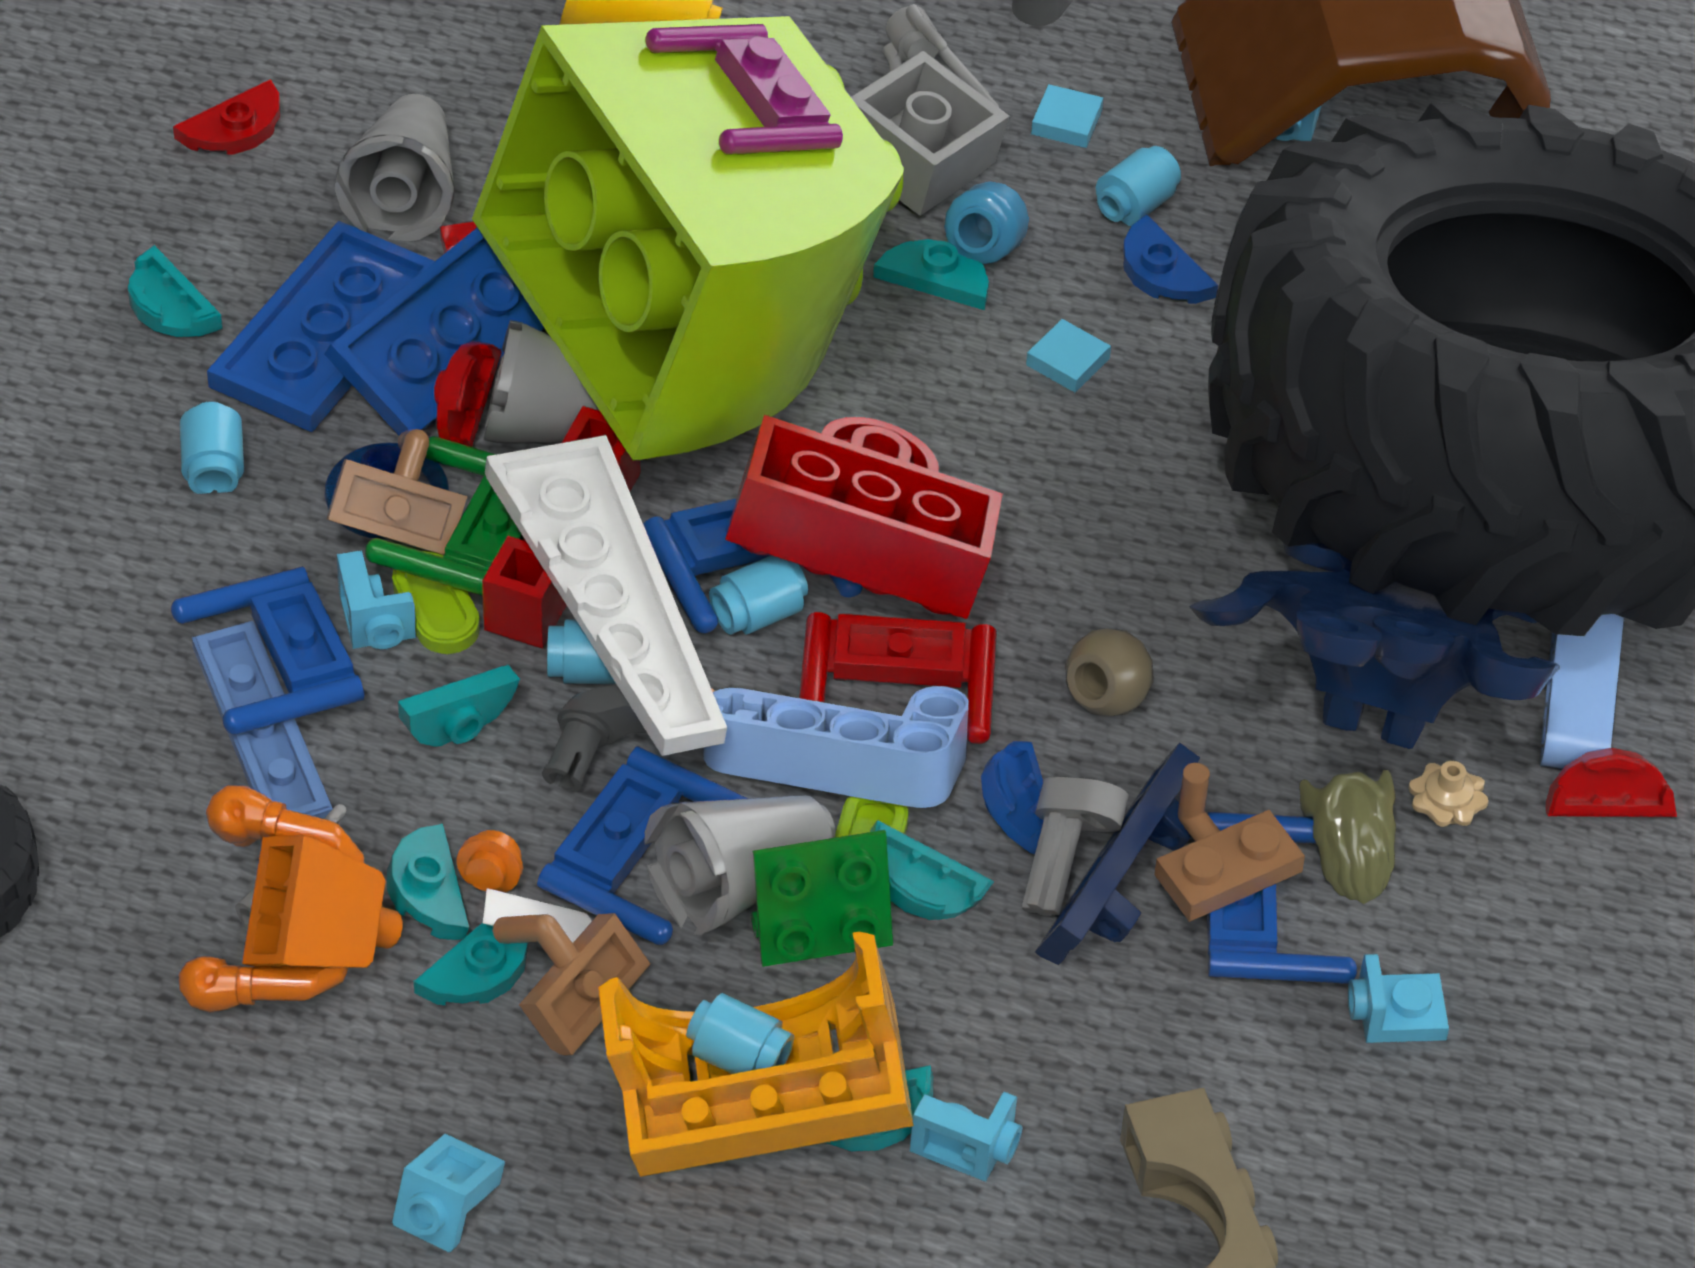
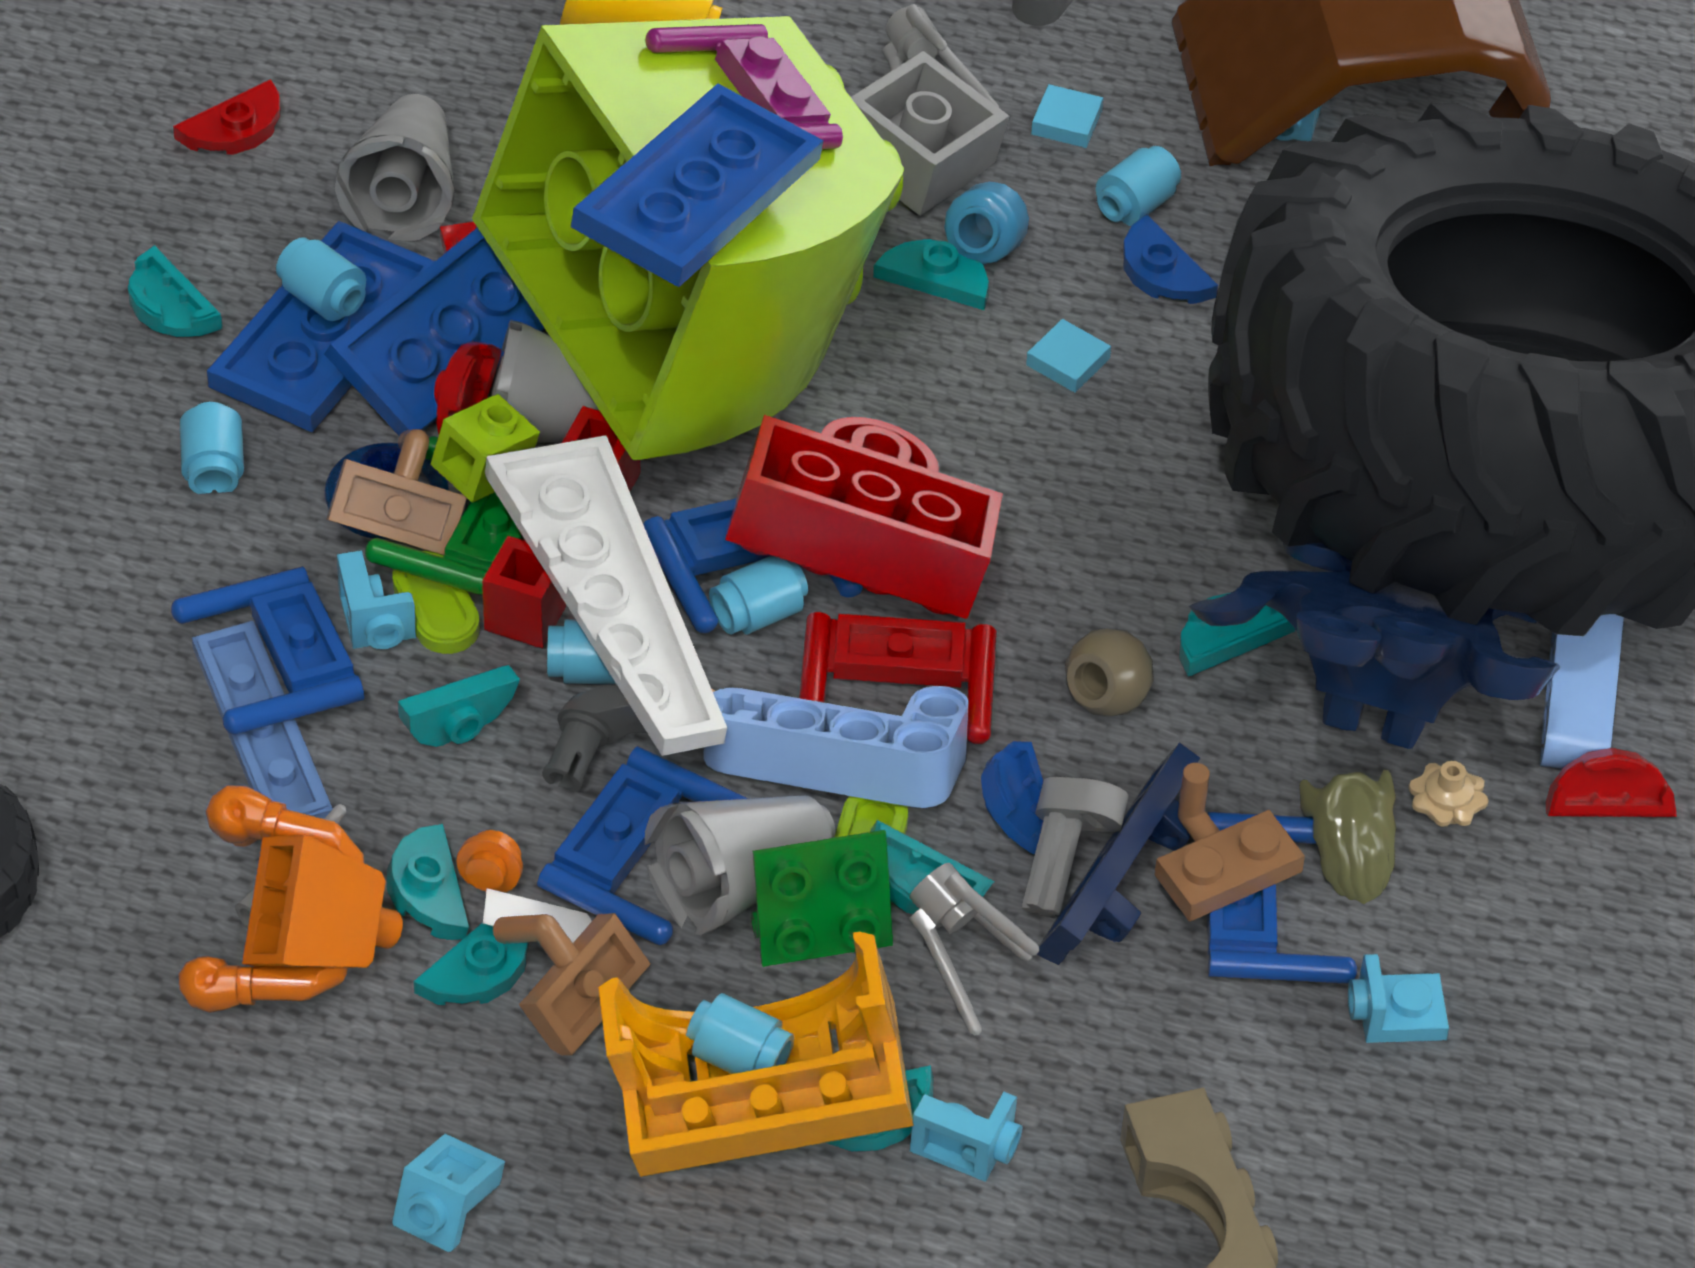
none -> medium azure brick [276,237,366,321]
none -> lime brick [430,394,540,503]
none -> blue plate [571,83,824,287]
none -> light grey plant [909,862,1039,1035]
none -> teal plate [1179,592,1295,677]

